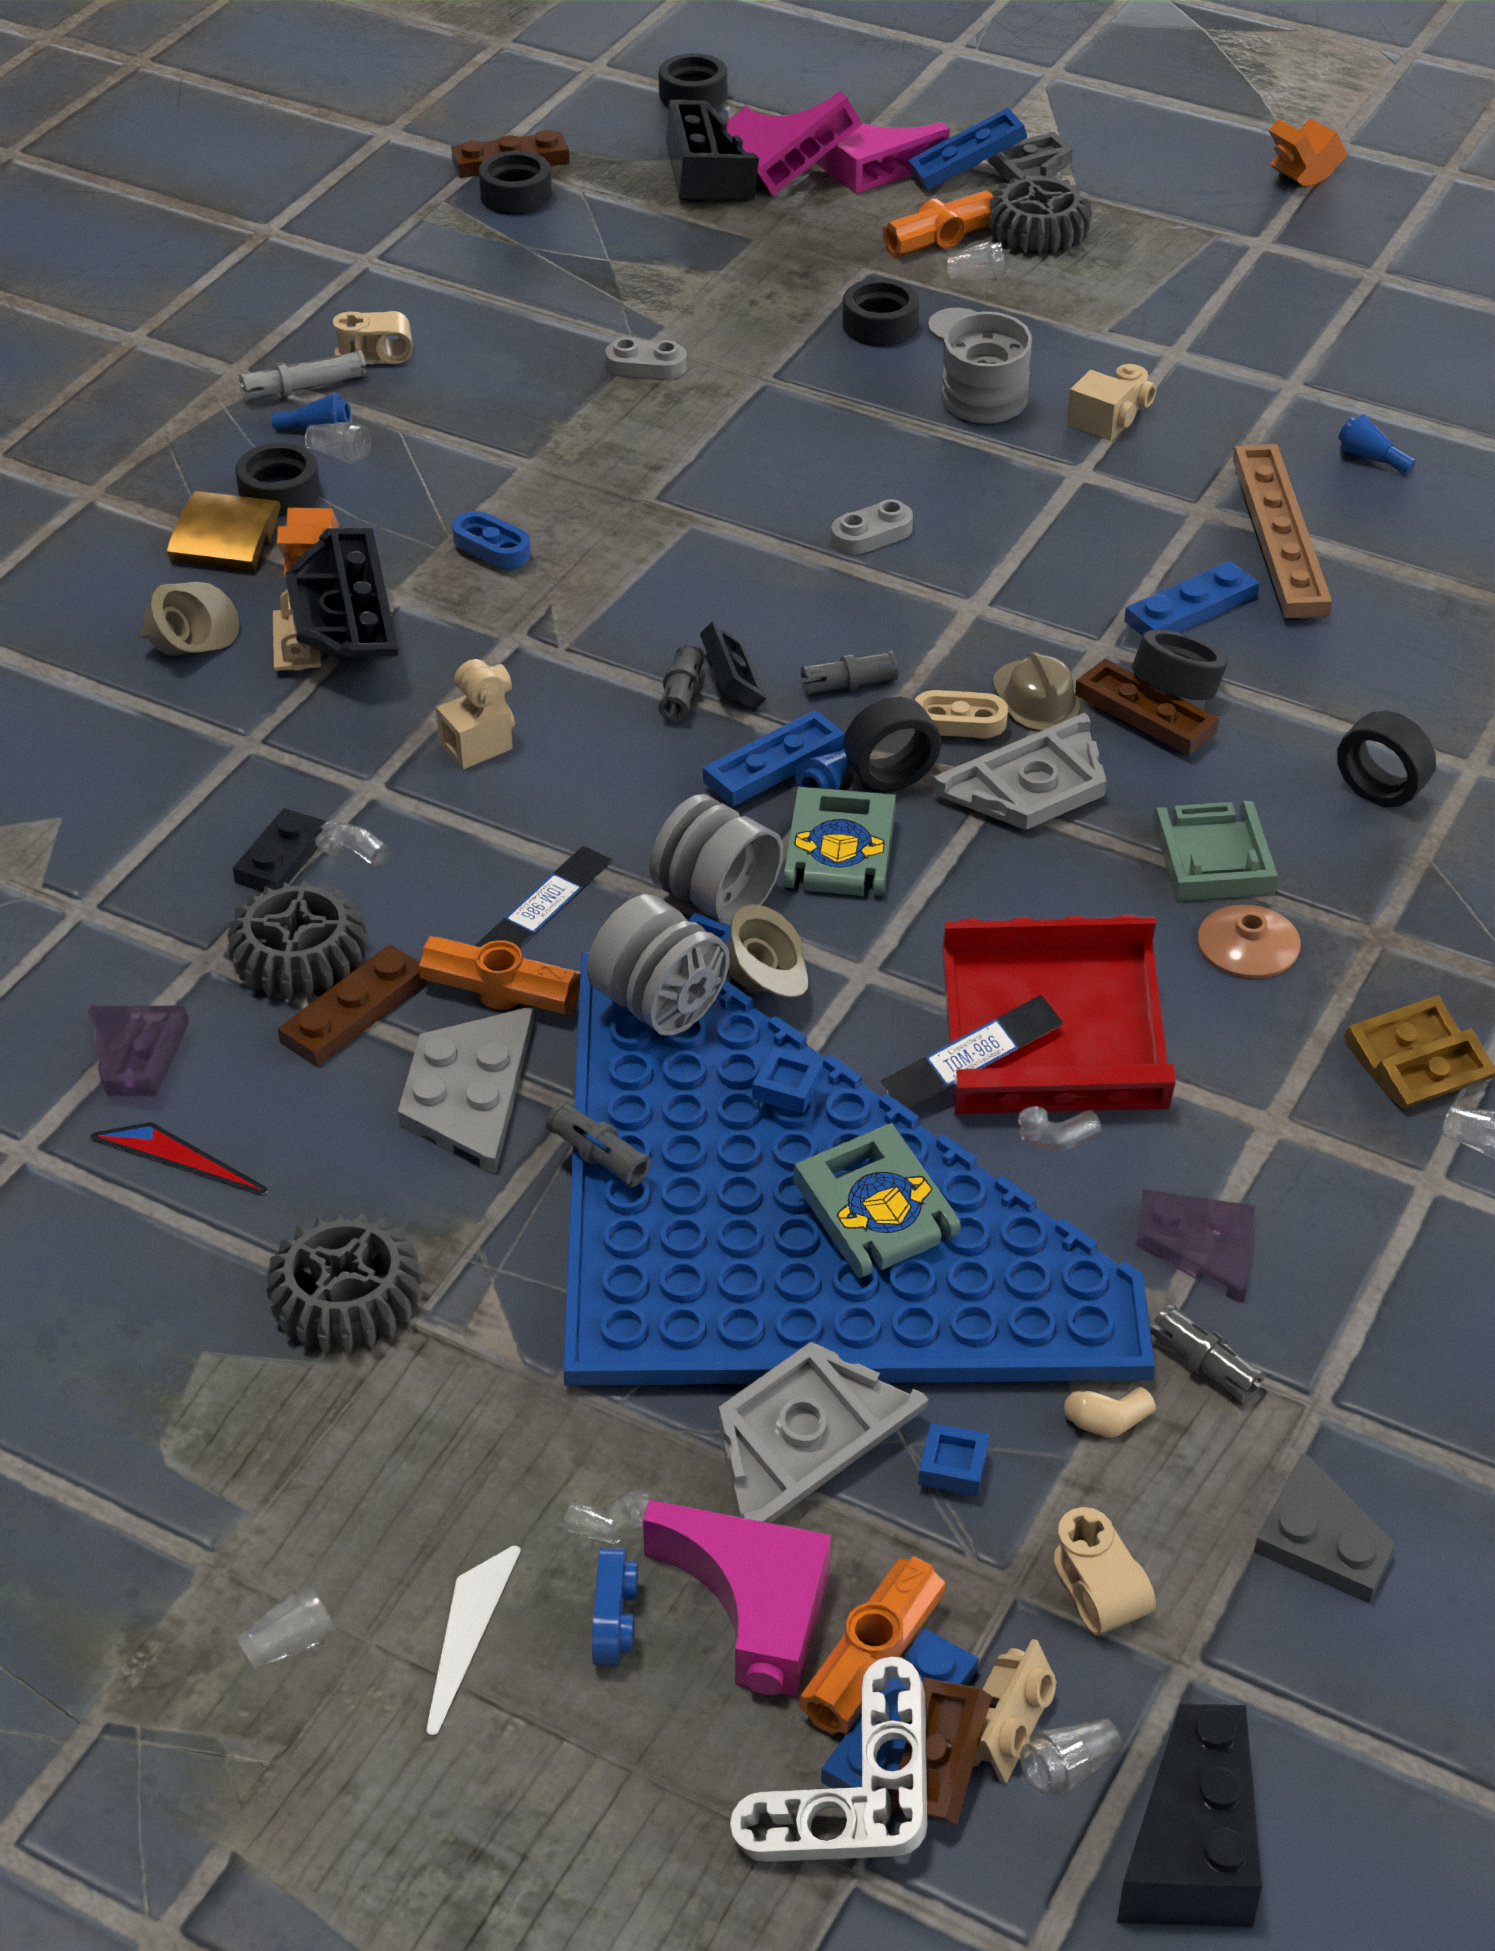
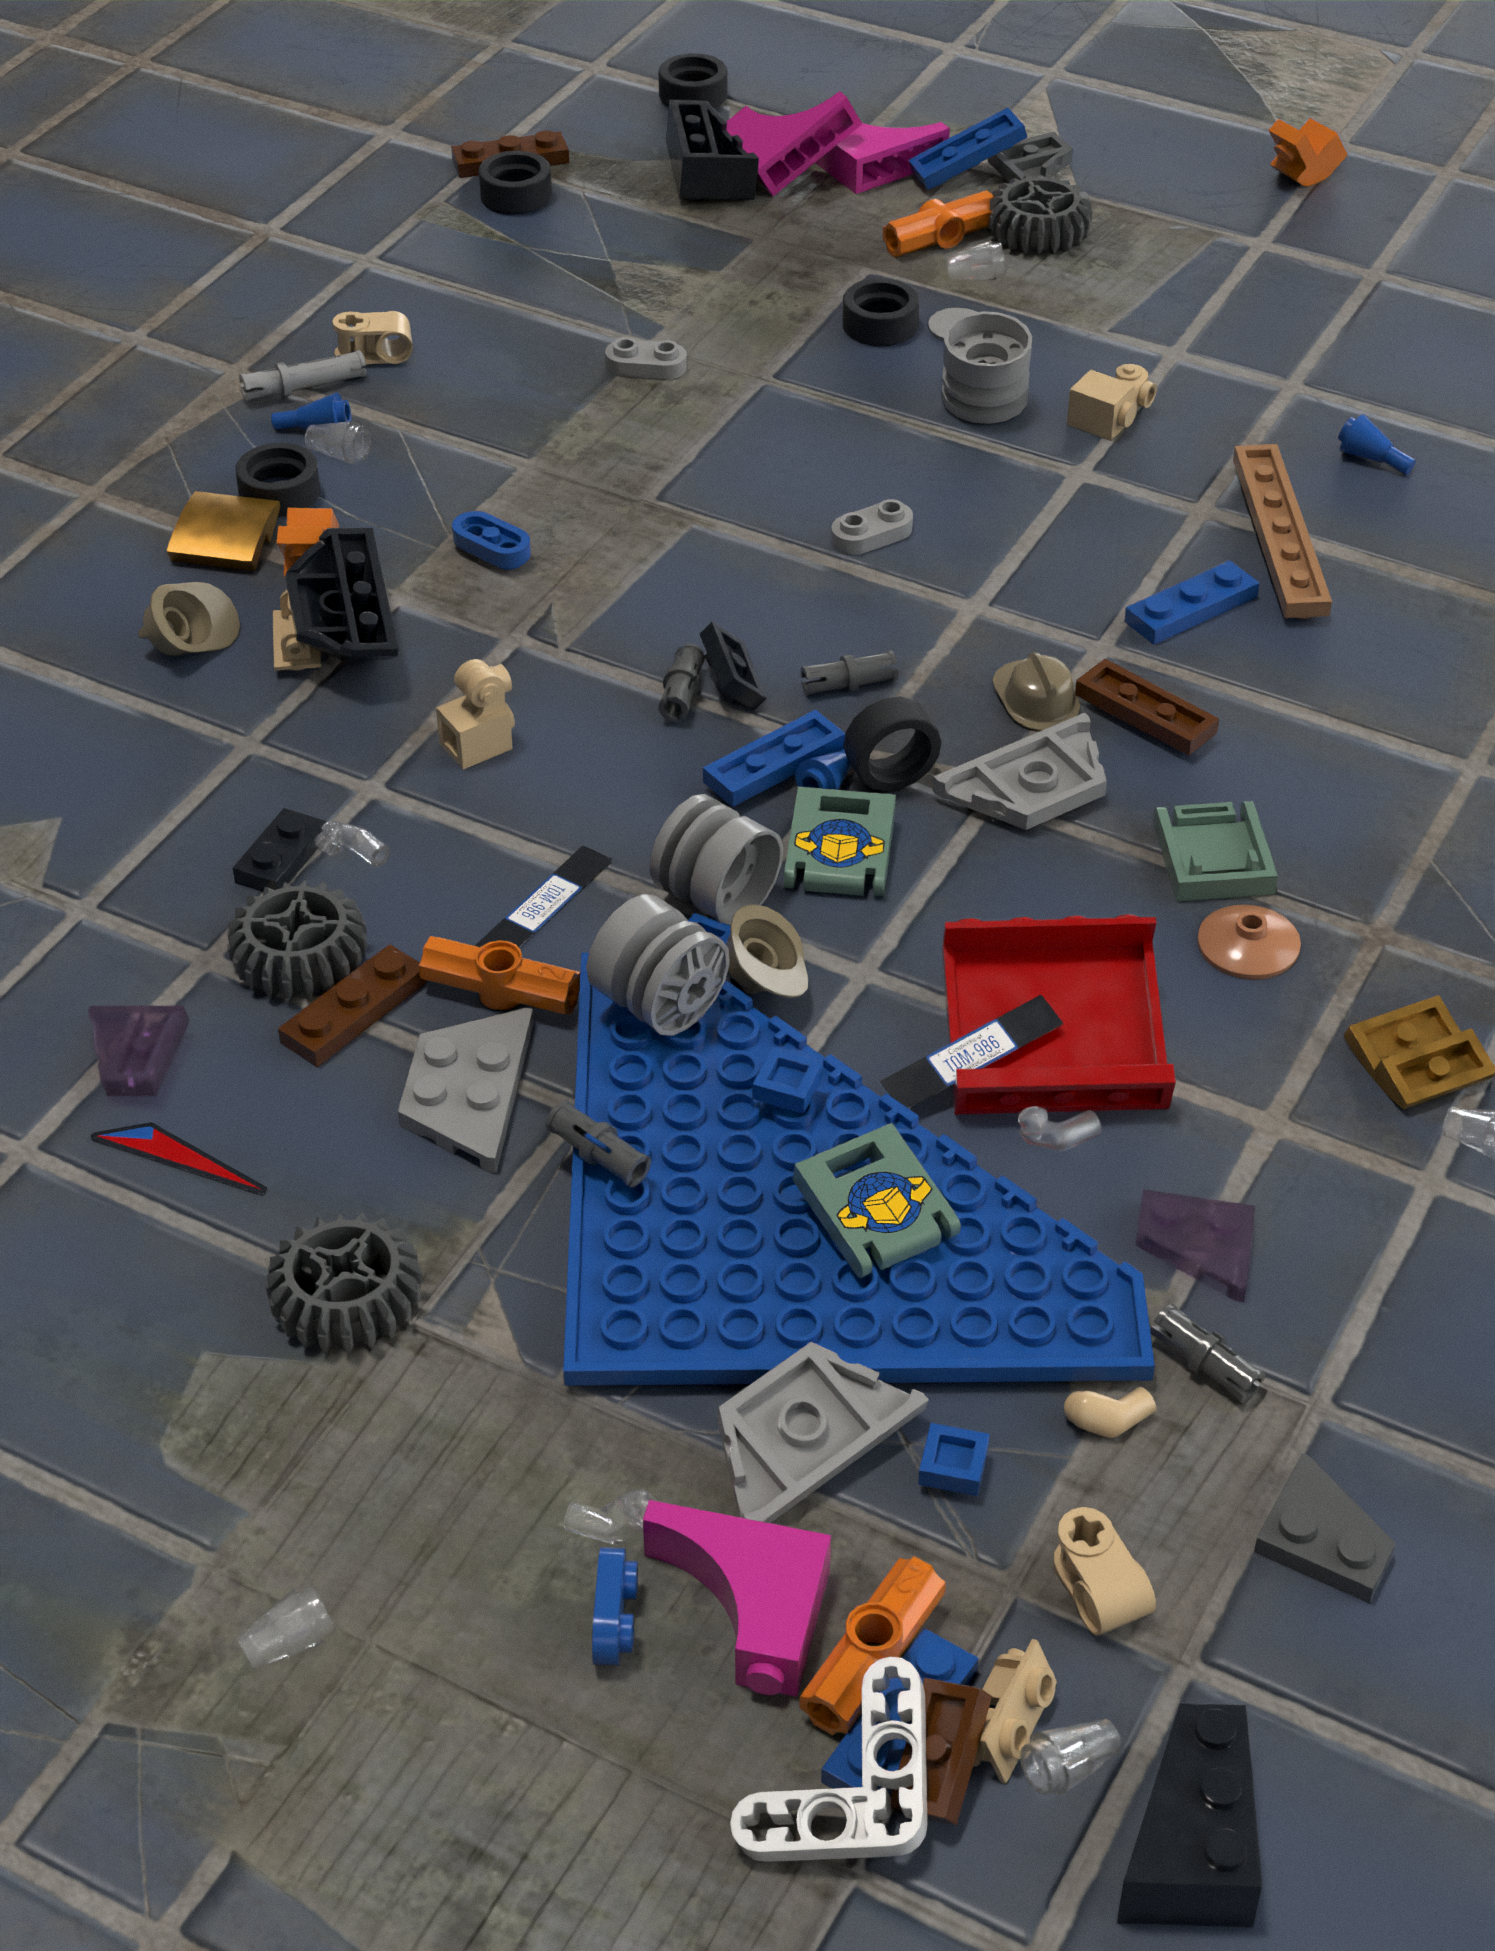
white sticker [427,1546,521,1735] -> none
tan plate [915,690,1008,739] -> none
black tyre [1132,629,1228,701] -> none
black tyre [1337,710,1436,807] -> none

